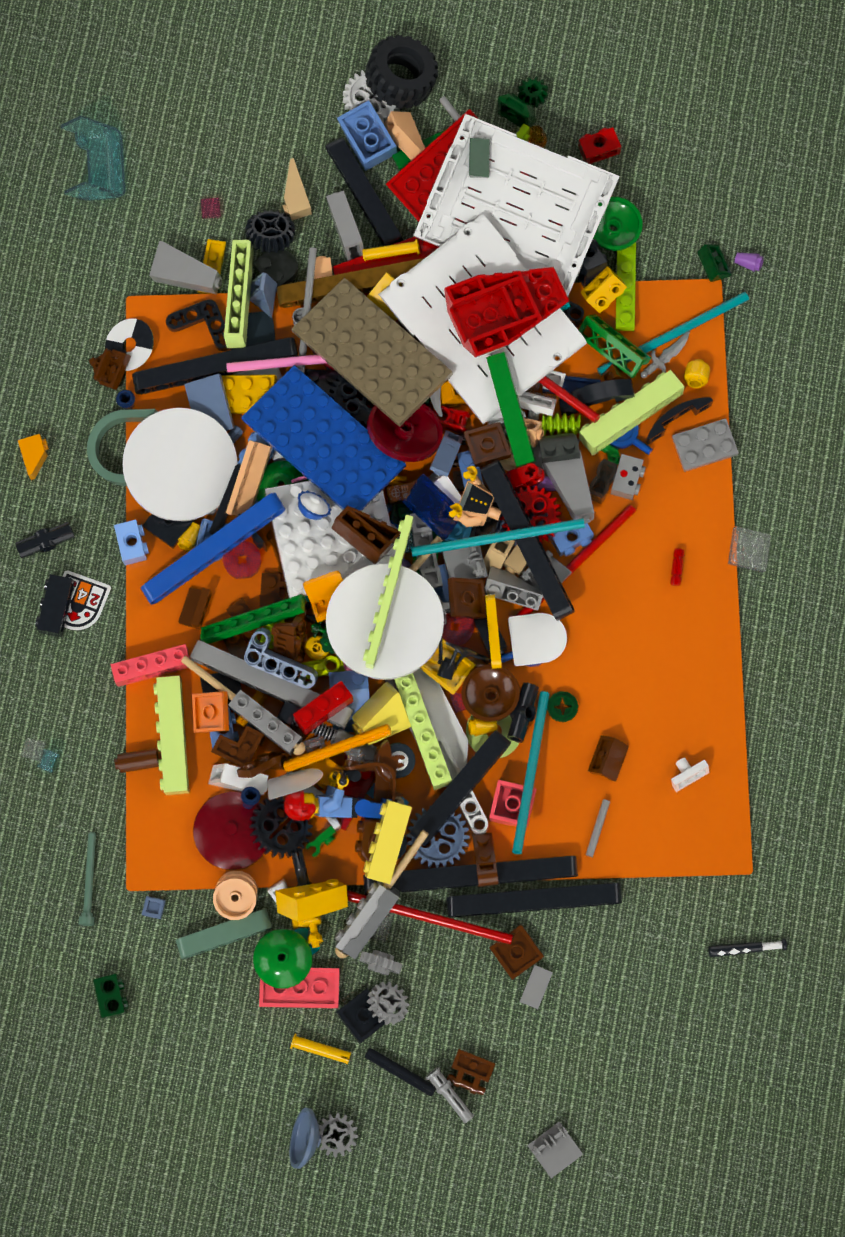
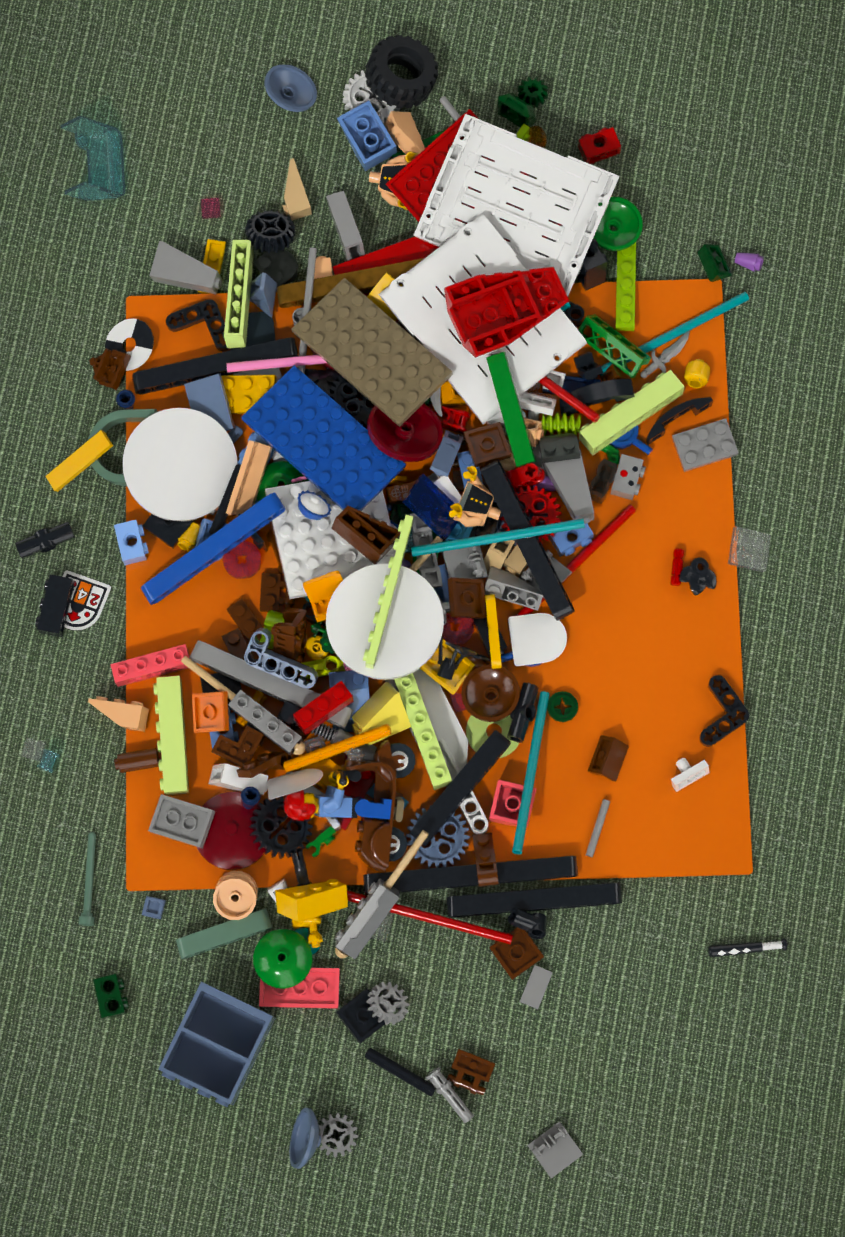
light orange slope [18,434,49,480] -> none
reddish brown panel [178,587,212,630] -> none
green tile [200,594,305,644] -> none
yellow pin [290,1034,351,1064] -> none
black beam [325,137,403,246] -> none
light grey gear [359,950,402,976] -> none
yellow pin [362,239,420,261] -> none
light yellow brick [363,799,412,884] -> none
yellow cone [468,717,497,737] -> none
dark green slope [469,138,490,178] -> none
yellow brick [581,266,627,313] -> none
none -> yellow tile [46,430,113,492]
none -> light nougat slope [88,696,149,732]
none -> light grey plate [148,794,215,849]
none -> sand blue container [158,982,276,1107]
none -> sand blue dish [264,64,317,112]
none -> torso [369,152,418,210]
none -> black piece [508,908,547,939]
none -> black bracket [574,352,603,380]
none -> black plate [680,558,717,596]
none -> black beam [699,675,749,747]

